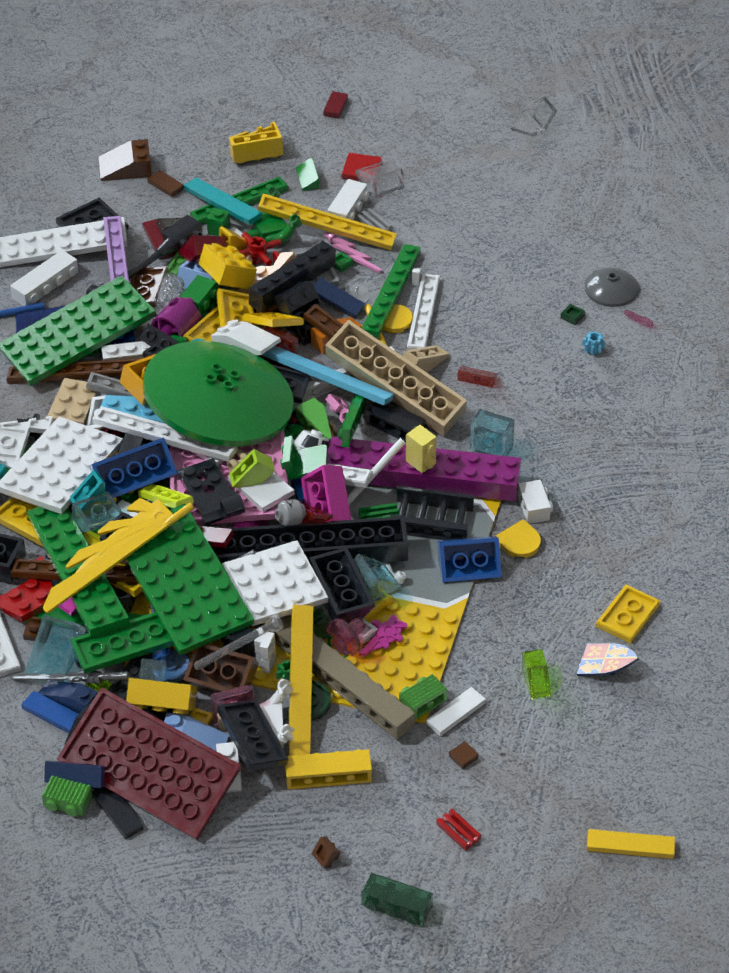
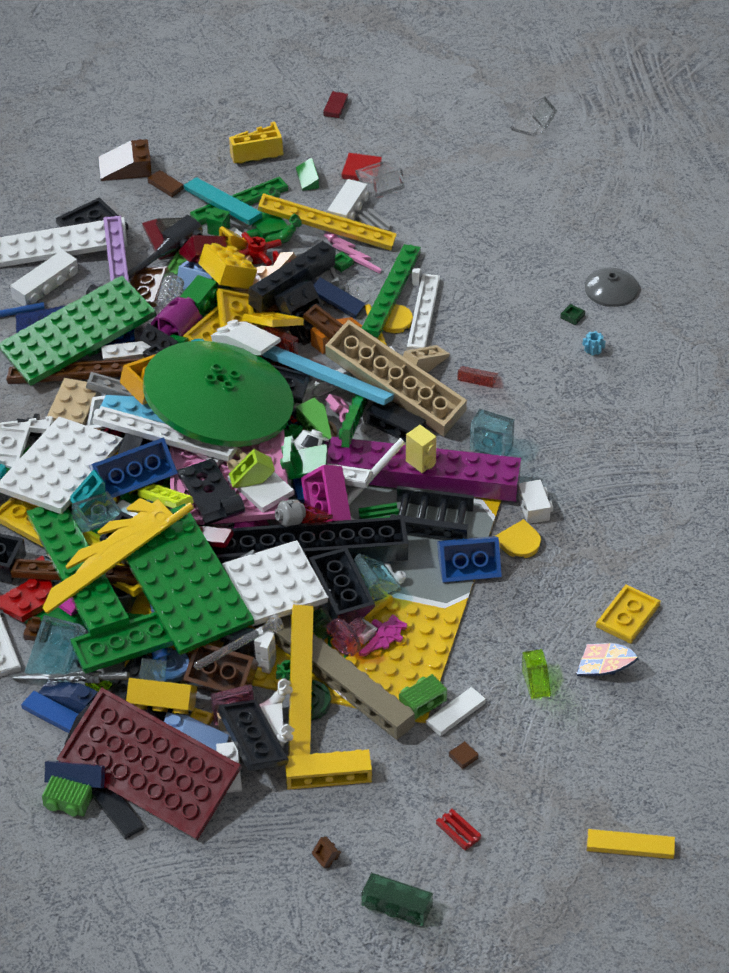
clear pink piece [624,310,654,328] -> none

